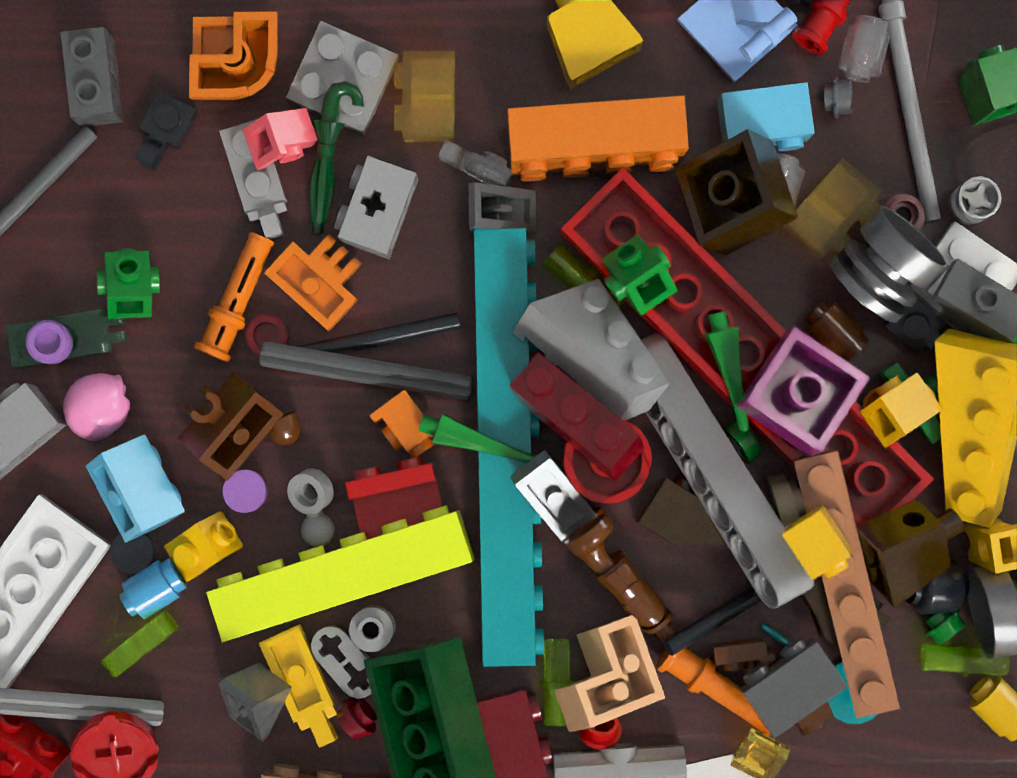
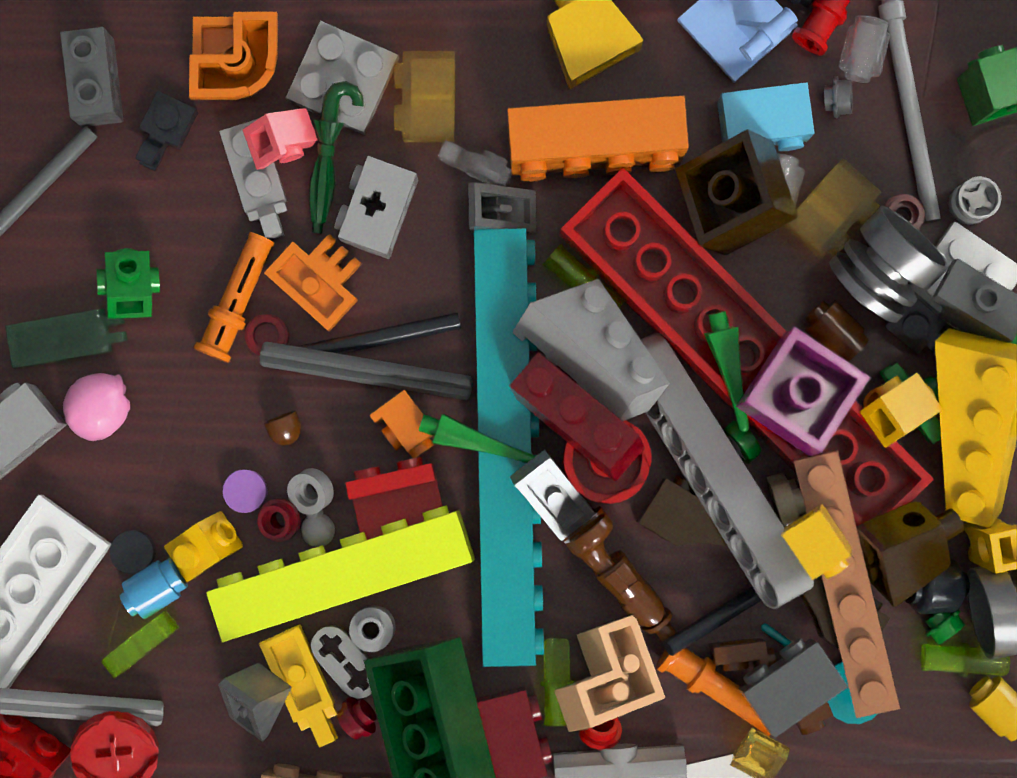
medium lavender tile [26,320,73,364] -> none
medium azure brick [86,434,185,543] -> none
reddish brown brick [178,372,284,481] -> none
green brick [601,235,678,316] -> none
none -> dark red plate [257,498,300,542]

